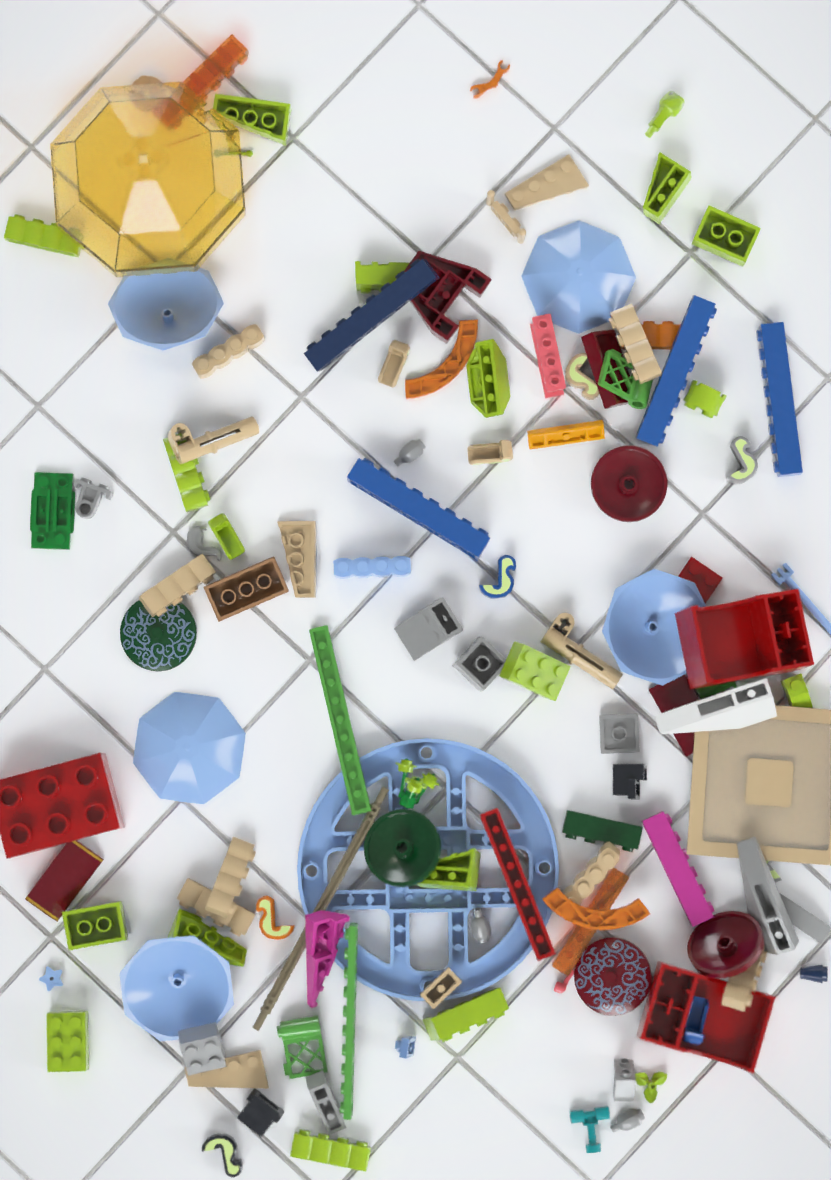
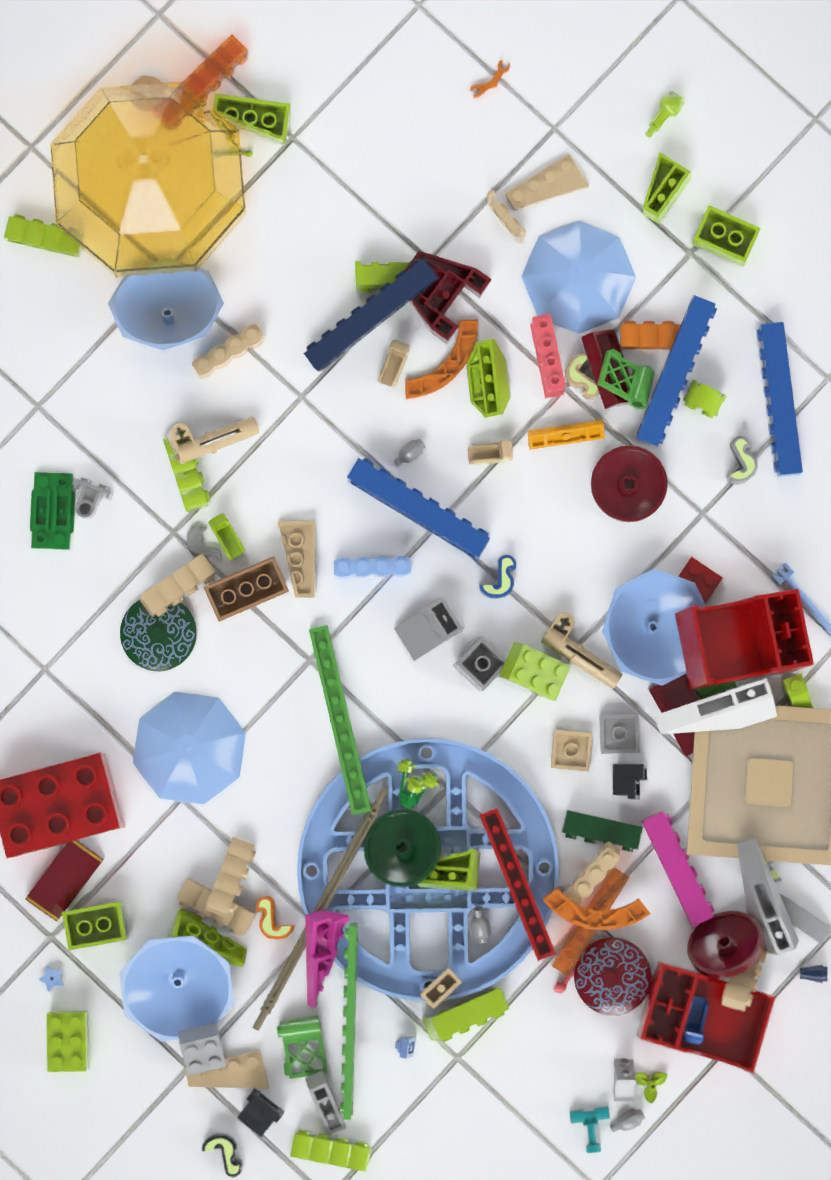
tan brick [608,303,662,384] -> none
none -> tan plate [550,729,593,772]

